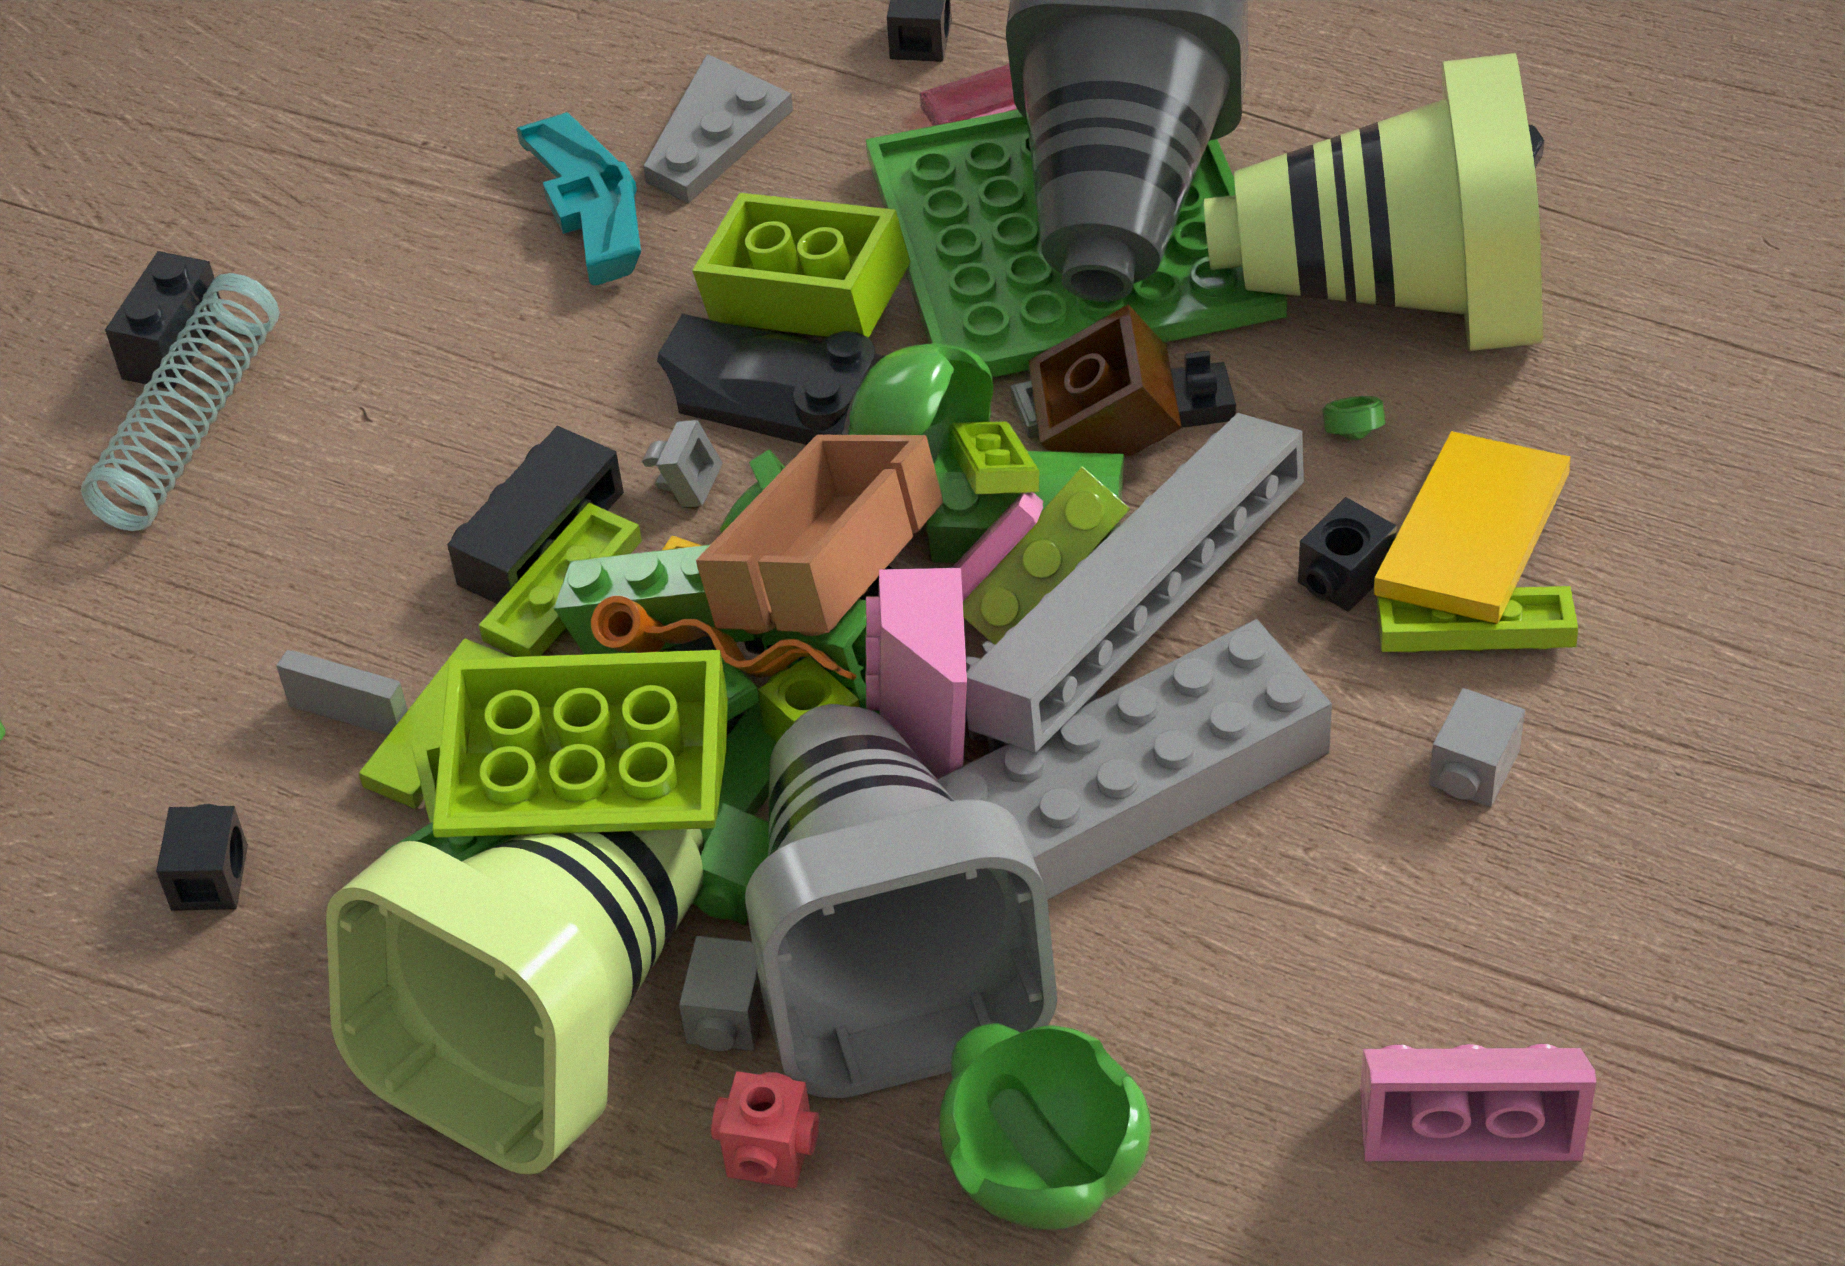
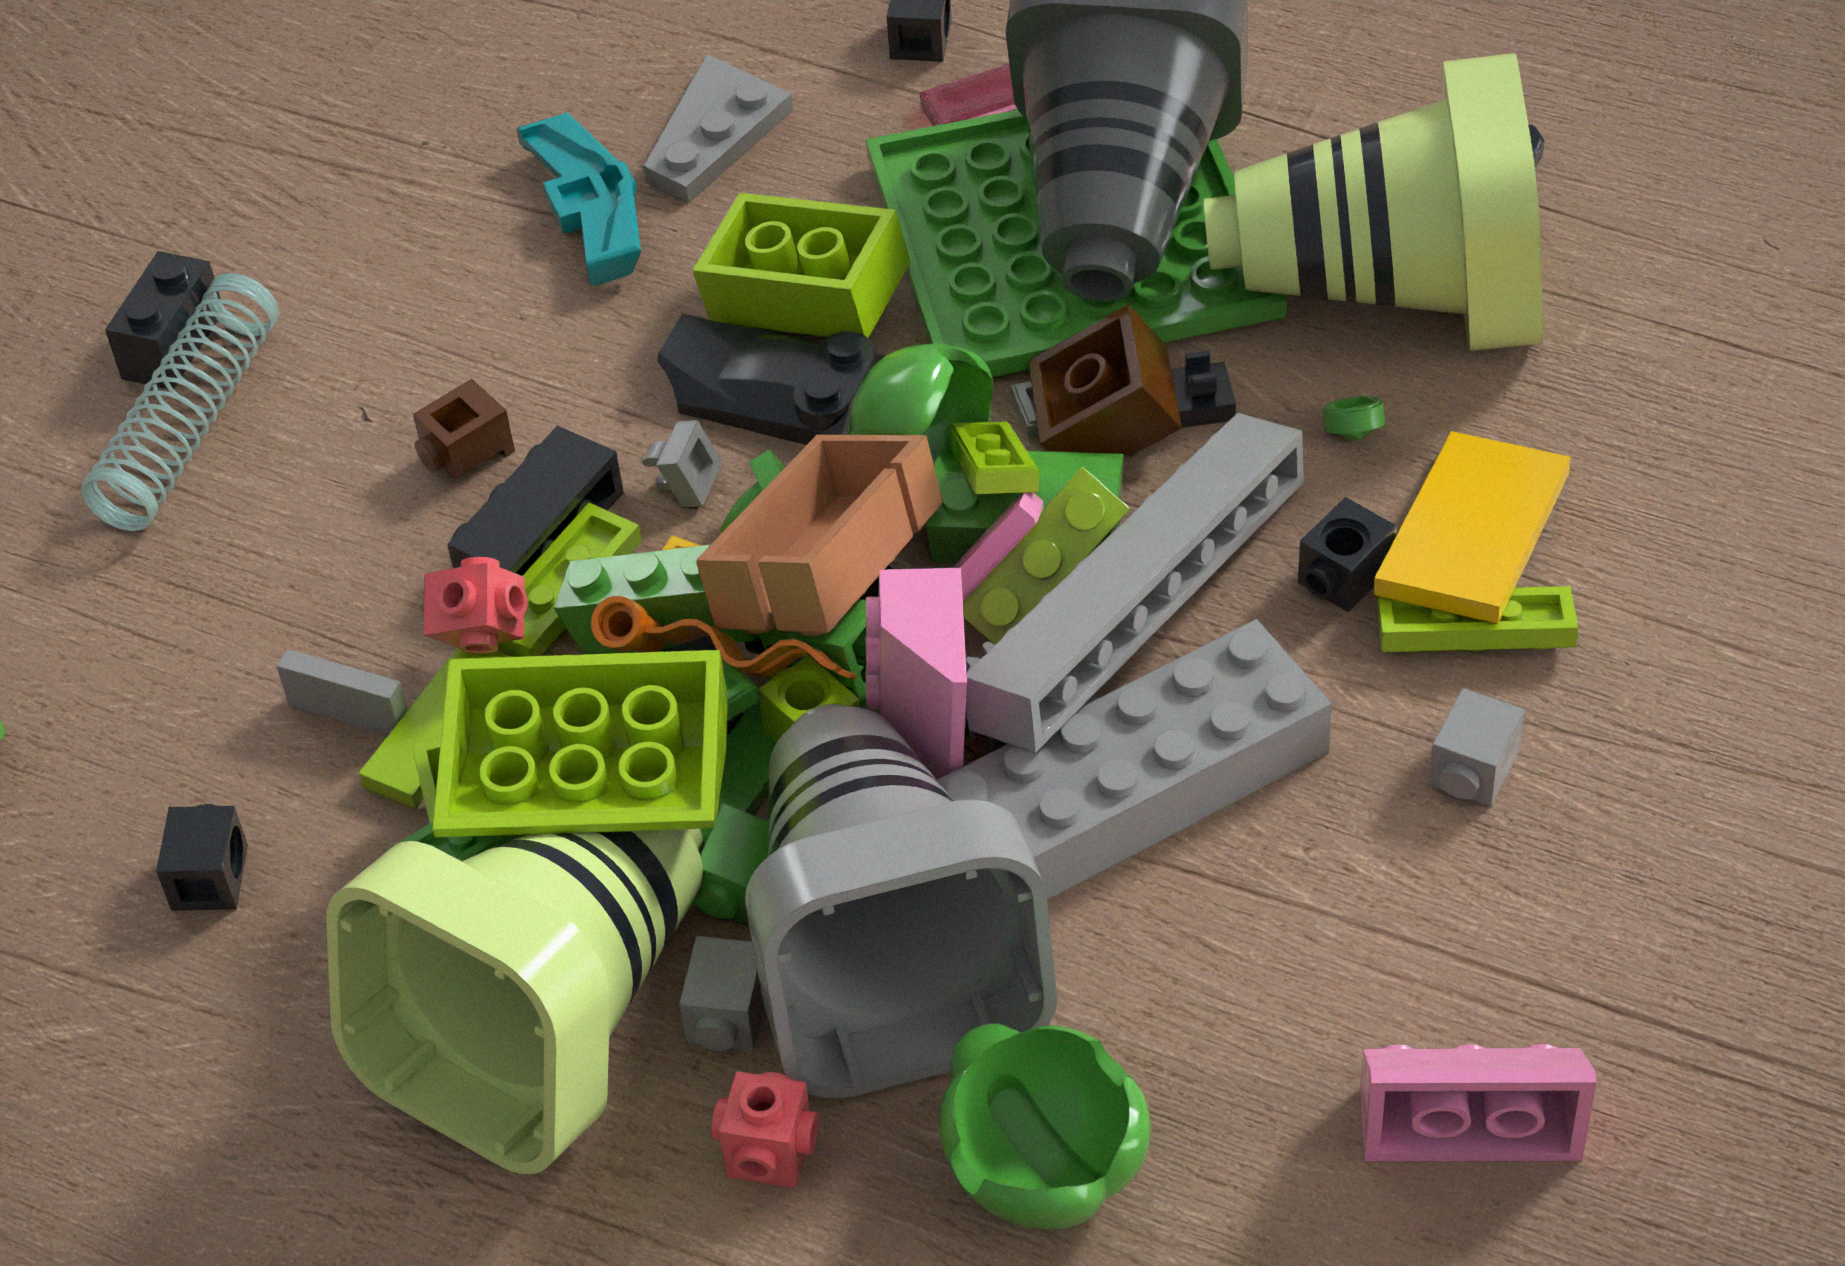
none -> reddish brown brick [413,379,515,479]
none -> coral brick [423,557,528,654]

